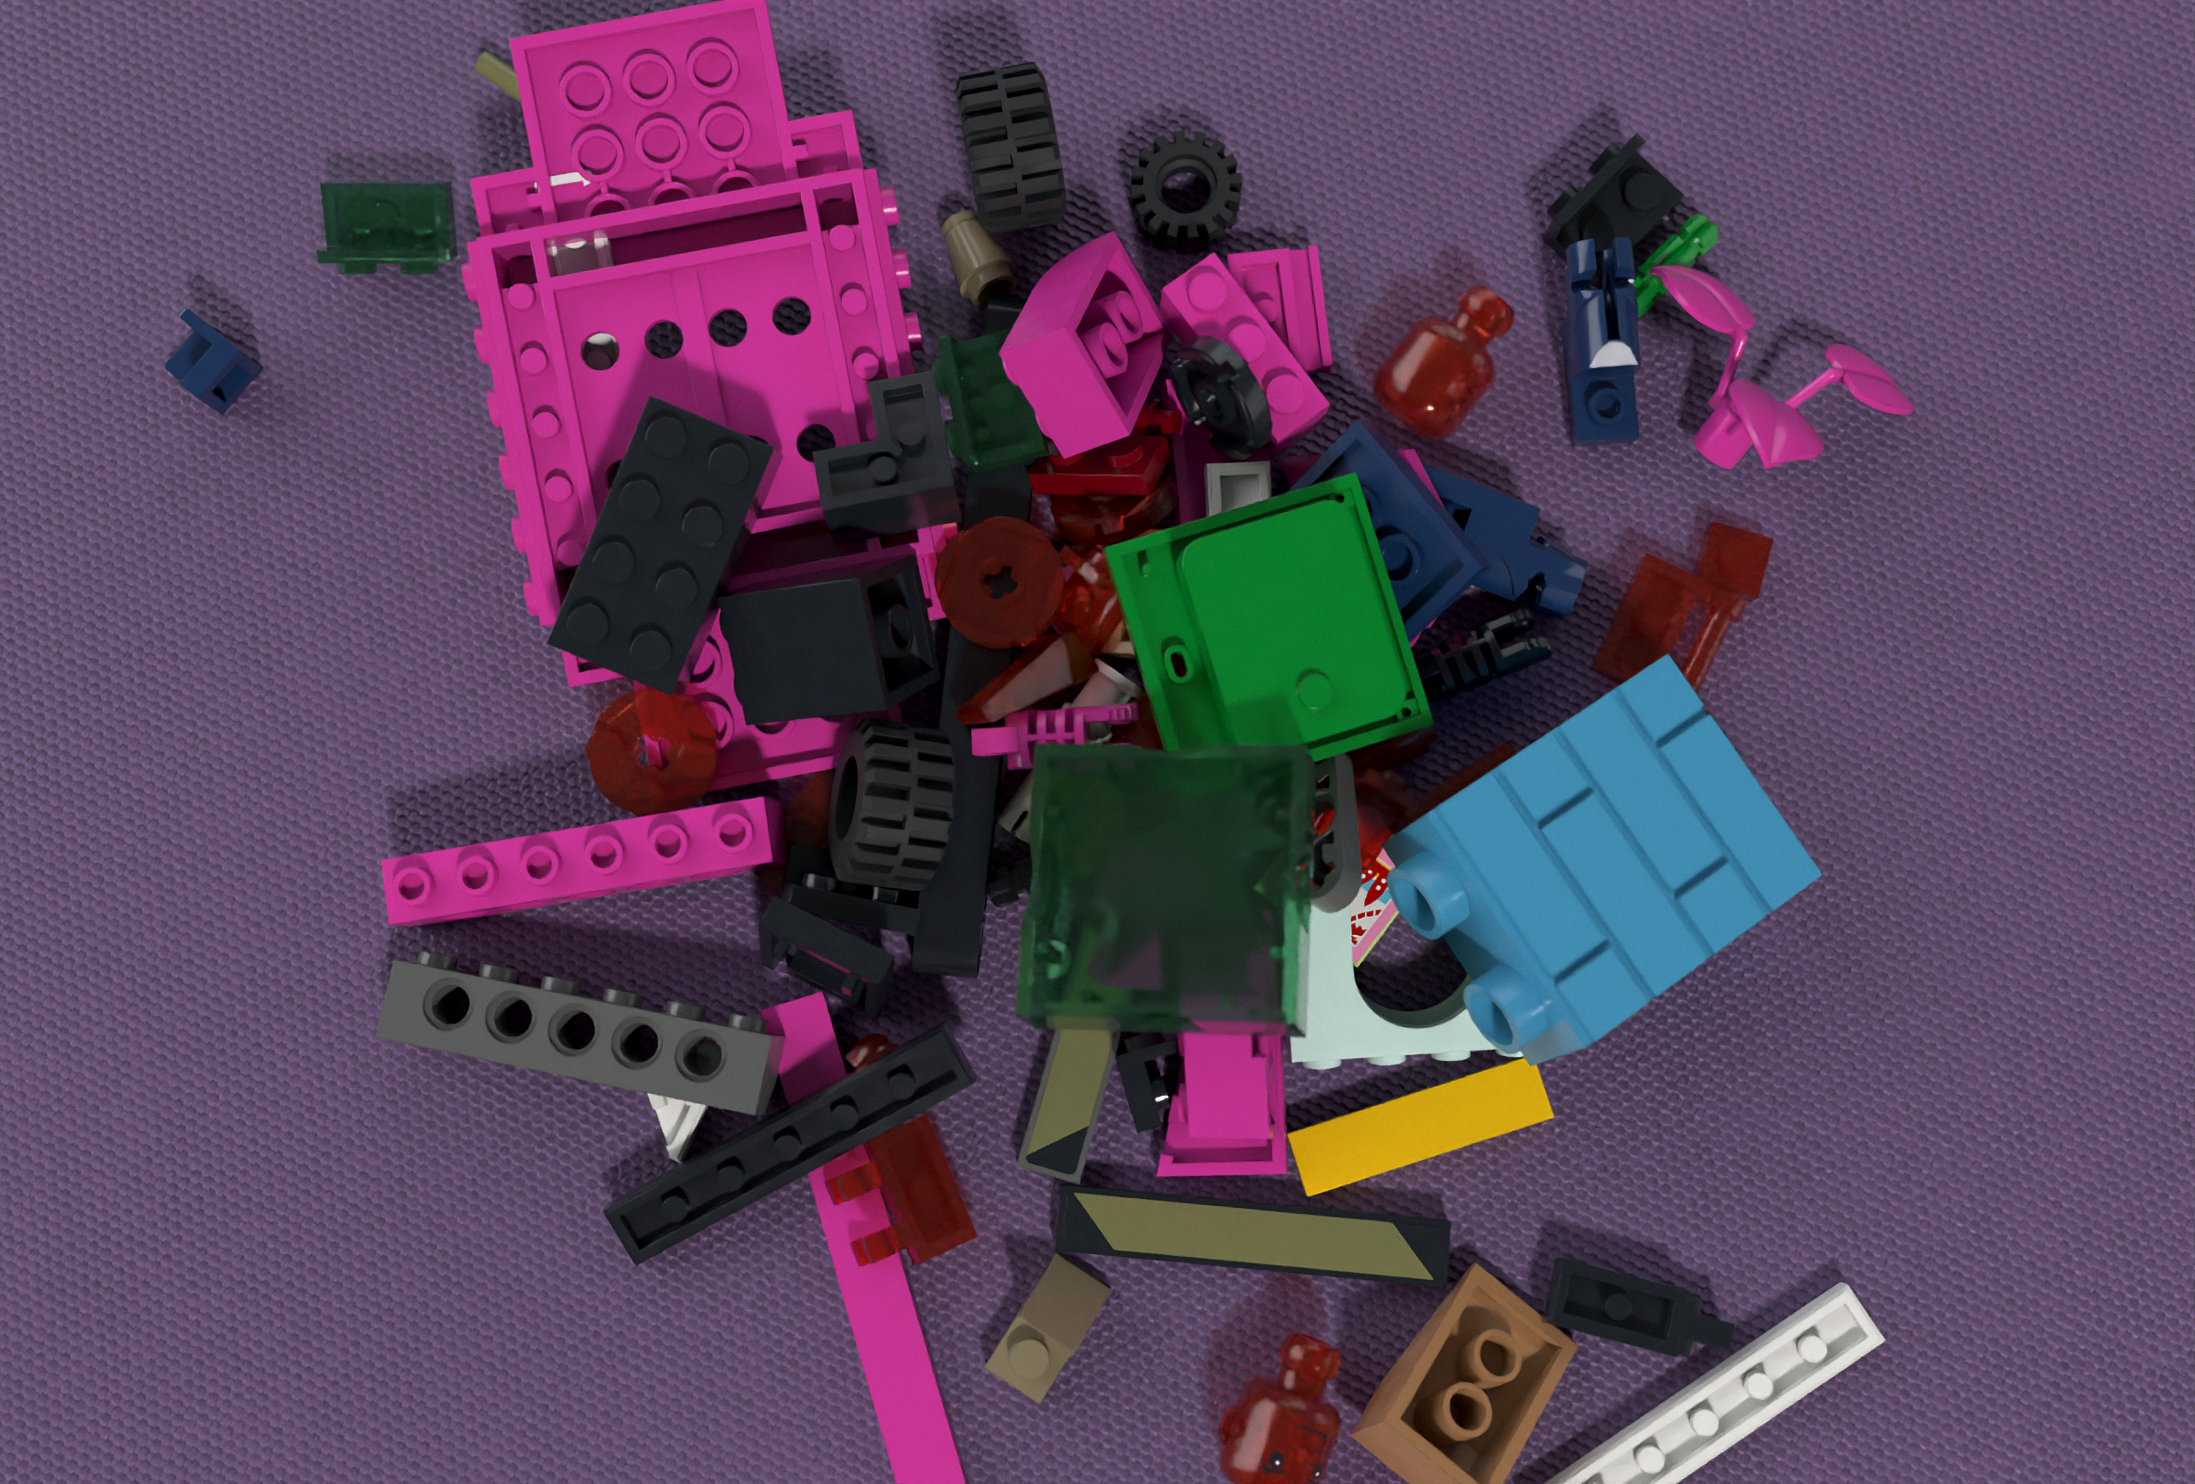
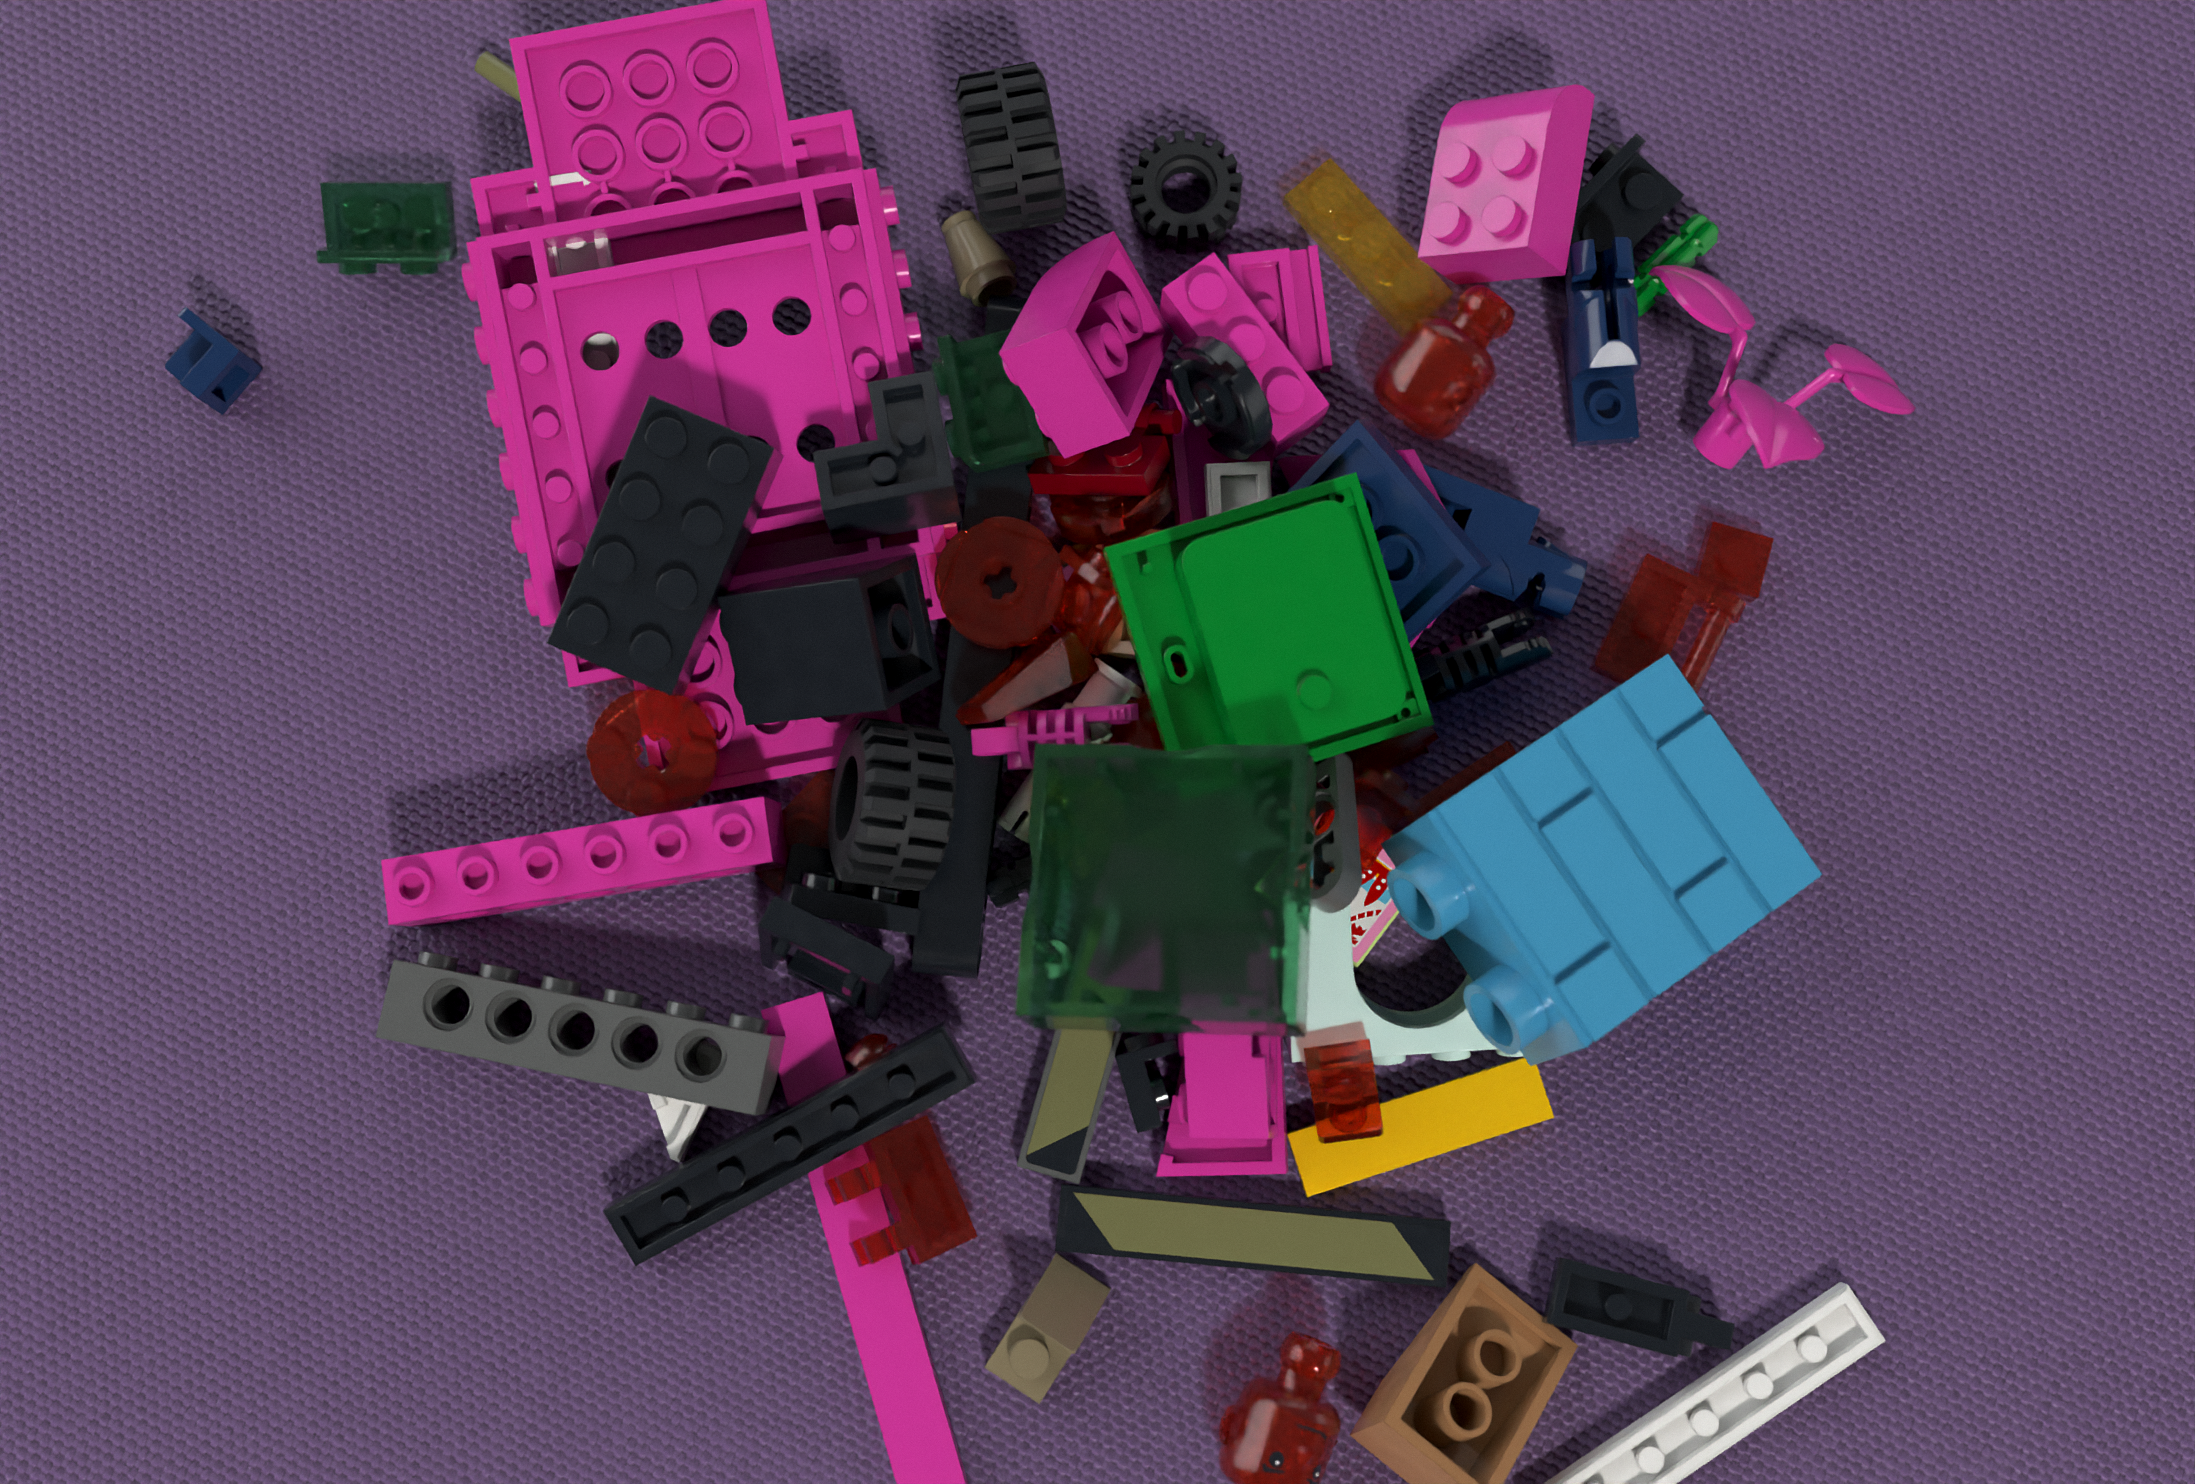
none -> clear yellow plate [1282,157,1453,339]
none -> clear red bracket [1304,1039,1384,1144]
none -> dark pink brick [1418,84,1595,285]

